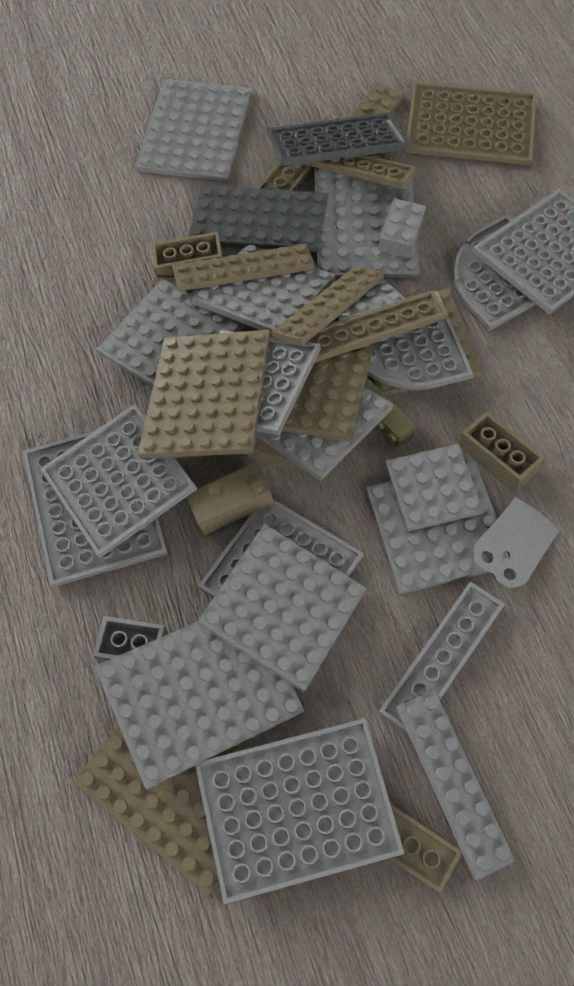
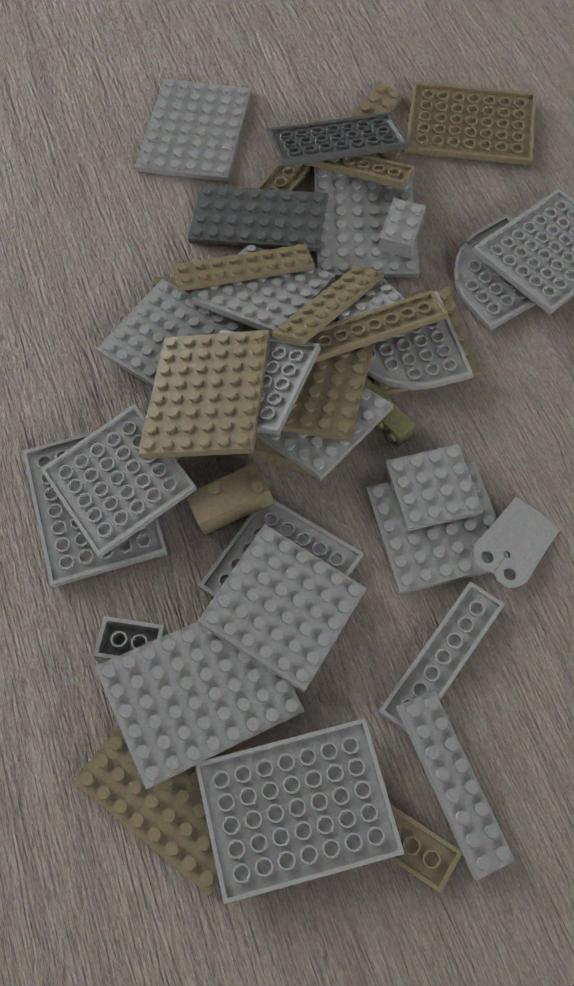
dark tan brick [152,232,223,277] -> none
dark tan brick [459,412,545,492] -> none

